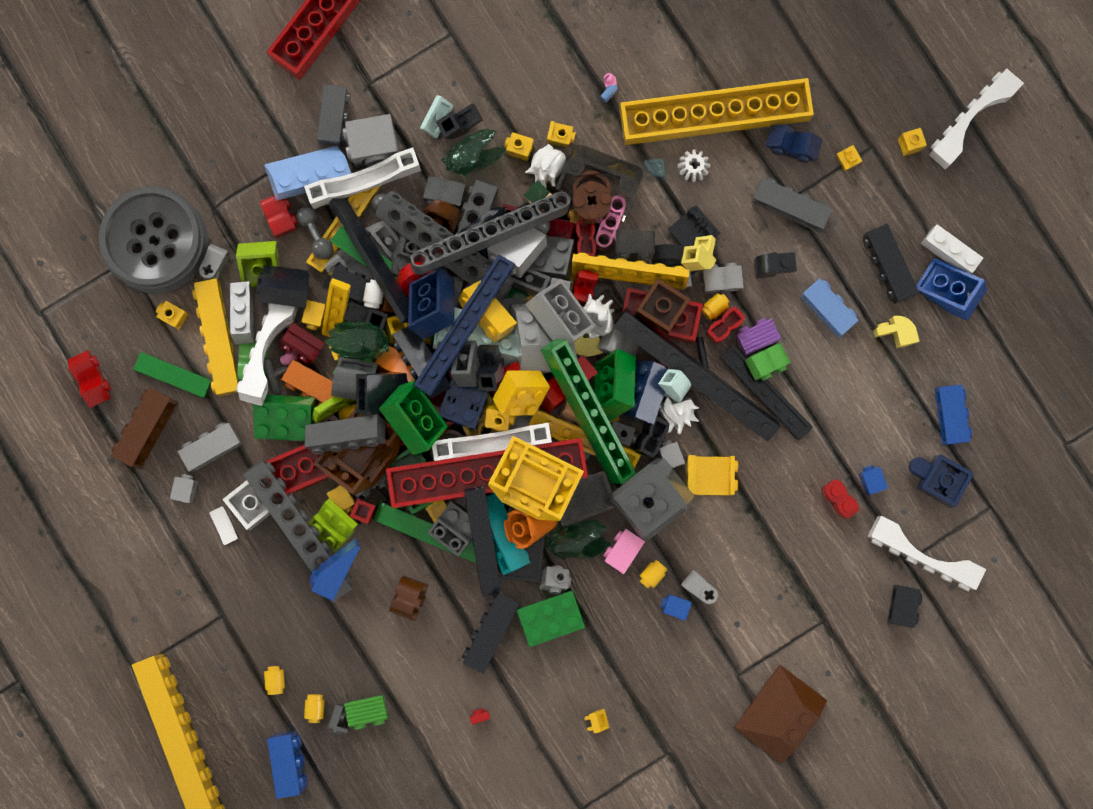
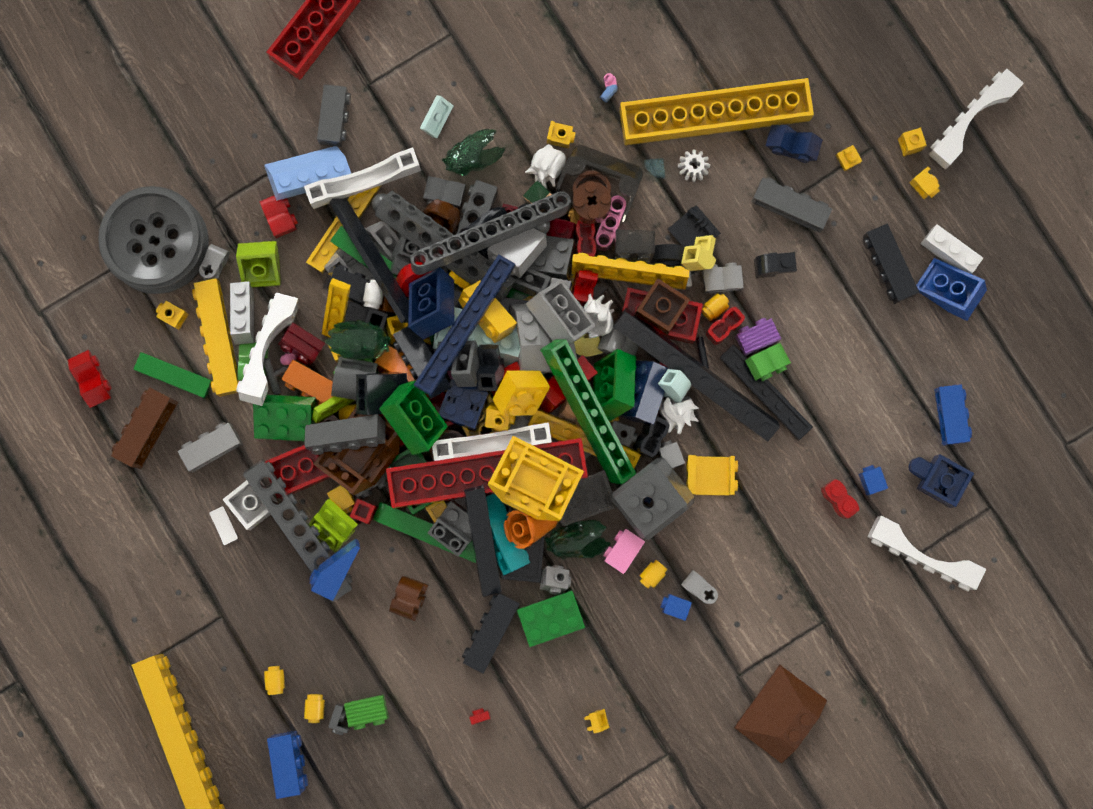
light grey brick [170,474,198,504] -> none
black brick [256,265,310,308] -> none
dark grey piece [296,206,333,260] -> none
yellow brick [302,300,326,331] -> none
light grey brick [343,114,398,168] -> none
black brick [436,103,483,139] -> none
yellow brick [504,132,534,161] -> none
medium blue brick [800,278,859,338] -> none
light yellow brick [873,316,920,348] -> none
black brick [887,585,922,628] -> none
none -> yellow tile [449,270,471,289]
none -> yellow brick [910,167,940,199]

